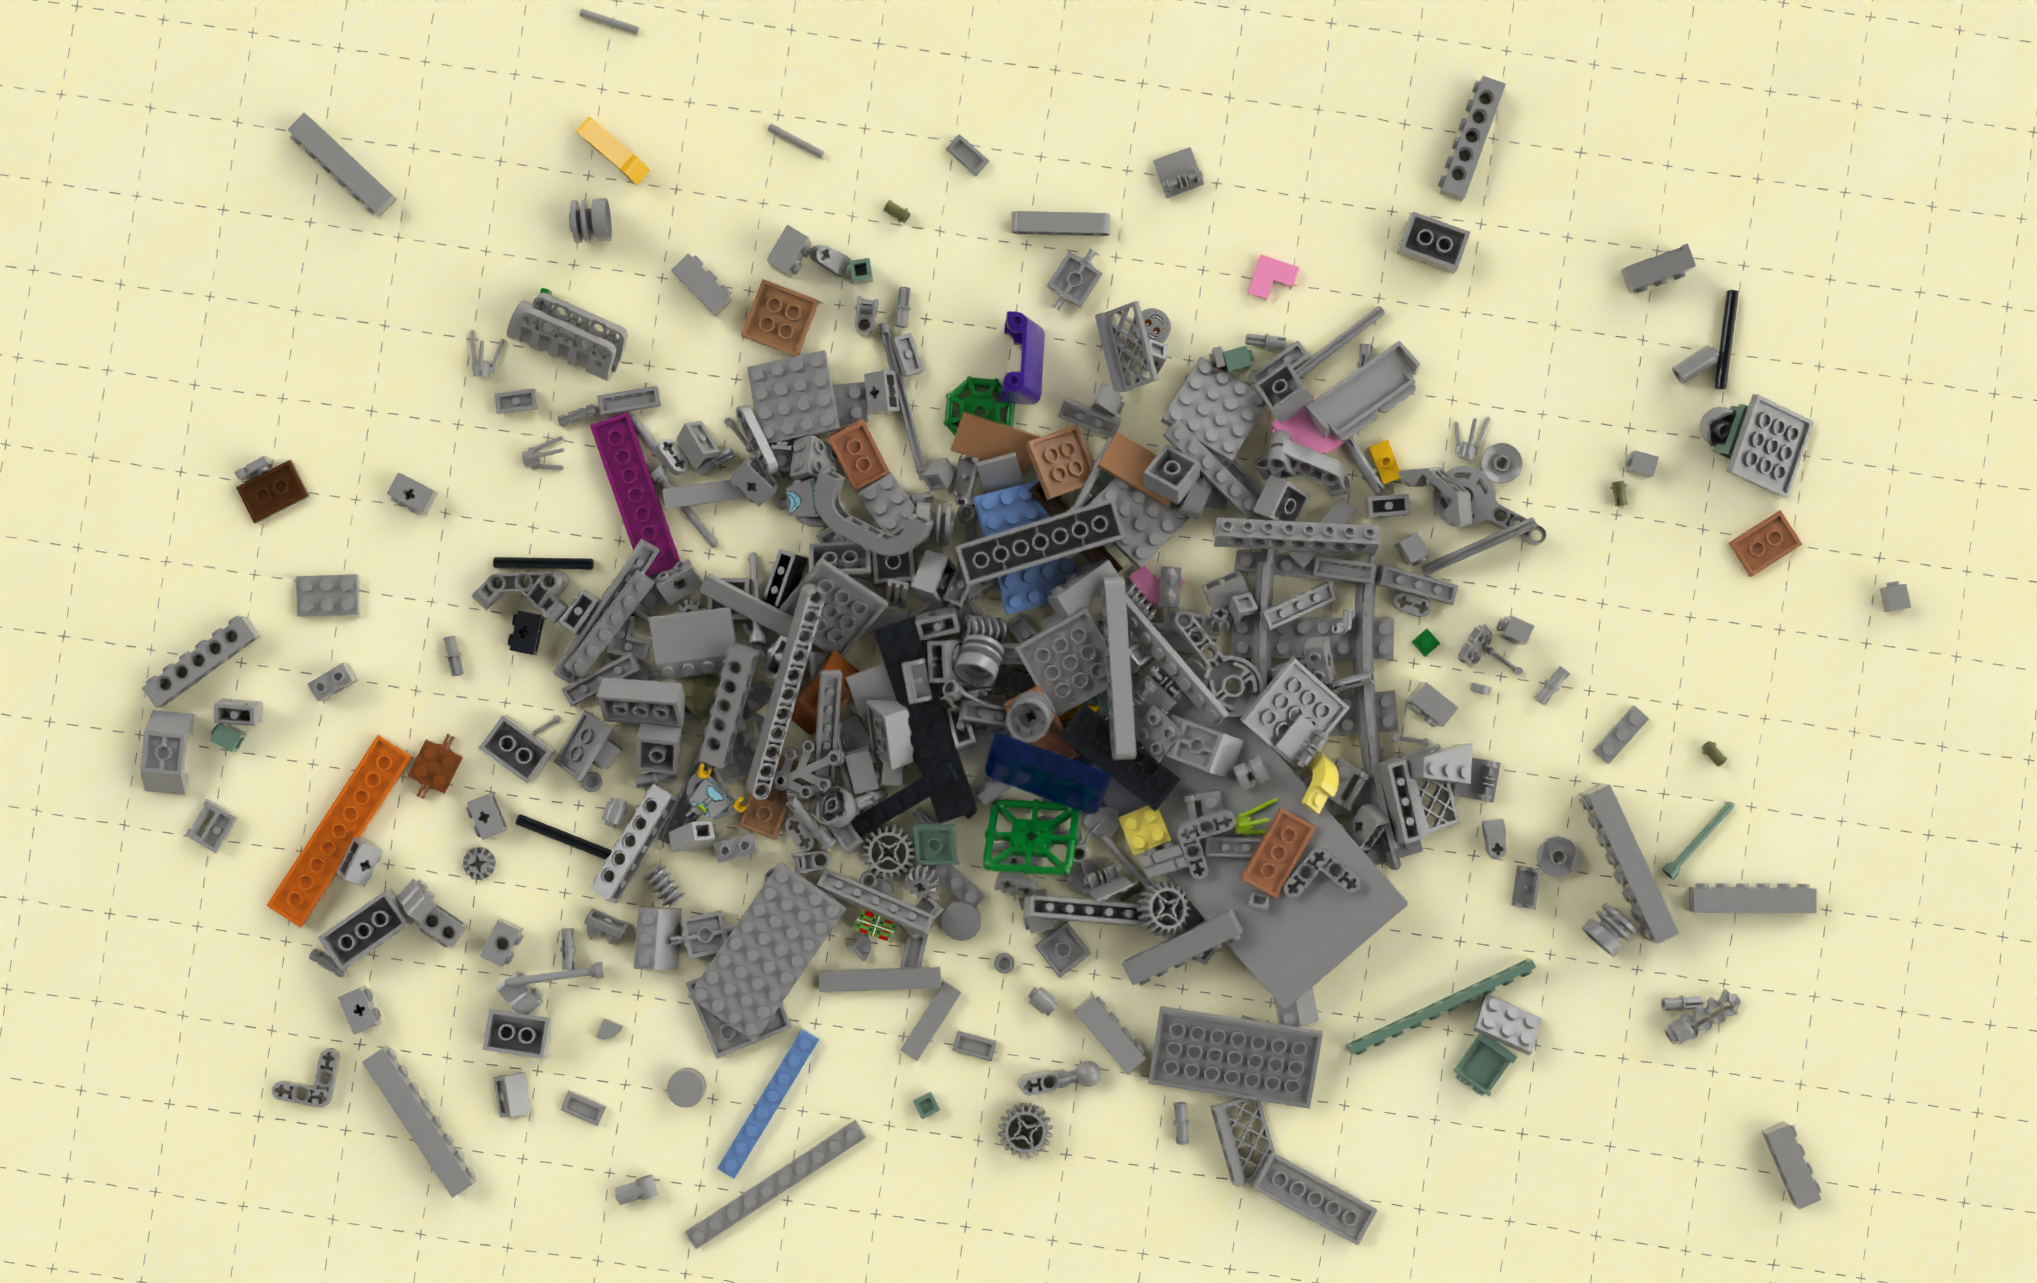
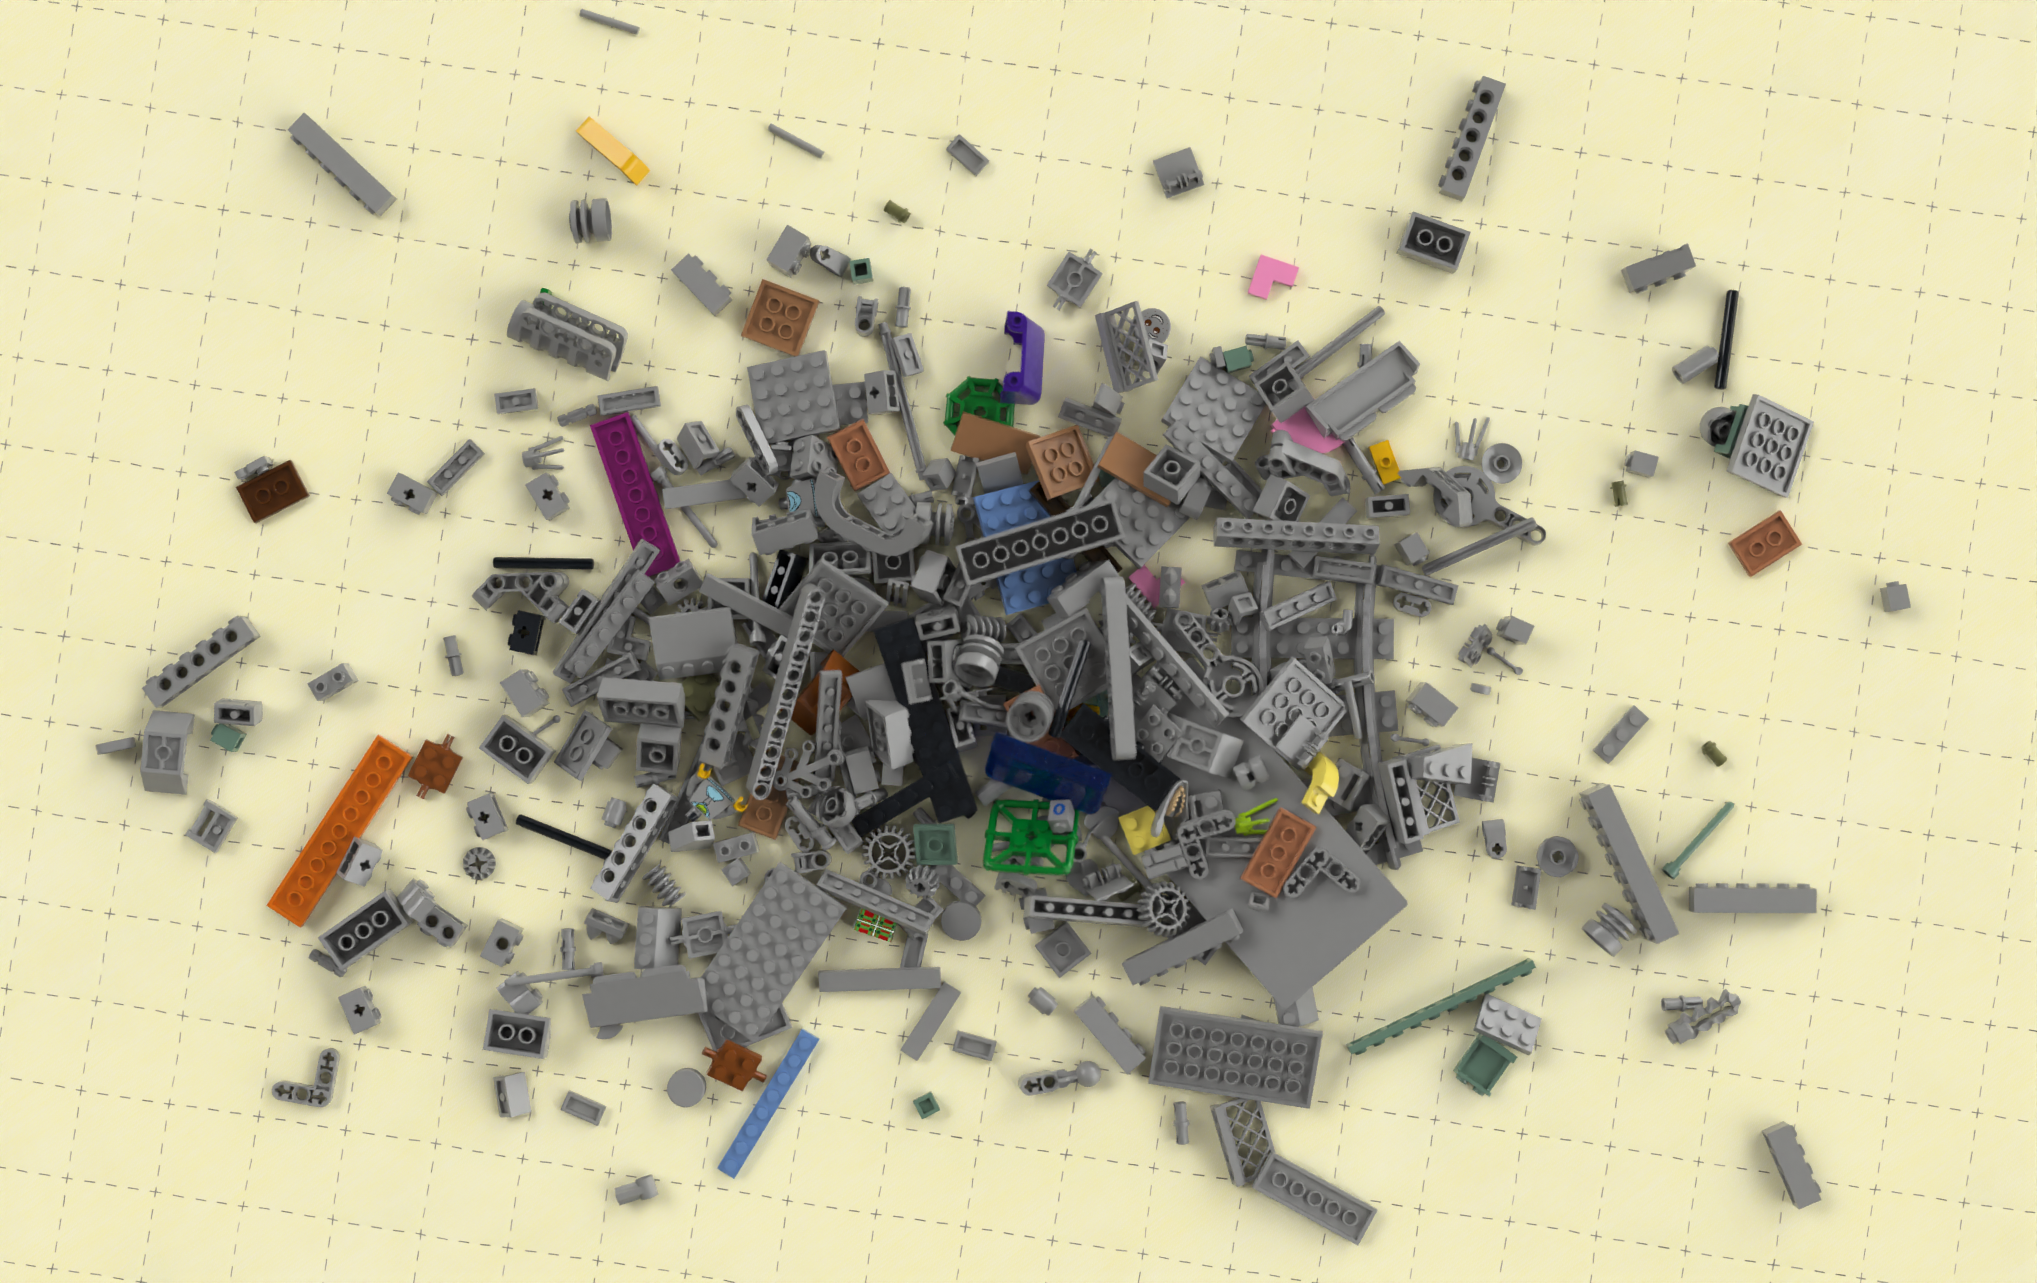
light grey plate [296,574,360,617] -> none
light grey brick [362,1046,477,1198] -> none
light grey plant [470,330,505,378] -> none
light grey tile [582,772,603,792] -> none
light grey plate [685,1119,867,1249] -> none
light grey hinge [724,418,752,453] -> none
light grey tile [850,934,871,962] -> none
light grey tile [994,953,1014,974] -> none
light grey gear [998,1103,1053,1158] -> none
light grey beam [1011,211,1111,236] -> none
green plate [1411,628,1441,657] -> none
light grey pin [1534,666,1570,705] -> none
none -> light grey beam [96,737,136,755]
none -> light grey tile [427,439,485,496]
none -> light grey brick [500,669,550,717]
none -> light grey brick [525,472,570,521]
none -> light grey slope [582,965,707,1028]
none -> dark orange plate [702,1039,767,1092]
none -> light grey brick [721,857,751,886]
none -> light grey wedge [752,509,818,556]
none -> black axle [1048,640,1091,738]
none -> light grey brick [1048,800,1075,833]
none -> light grey animal [1151,780,1189,841]
none -> light grey bar [1343,679,1363,739]

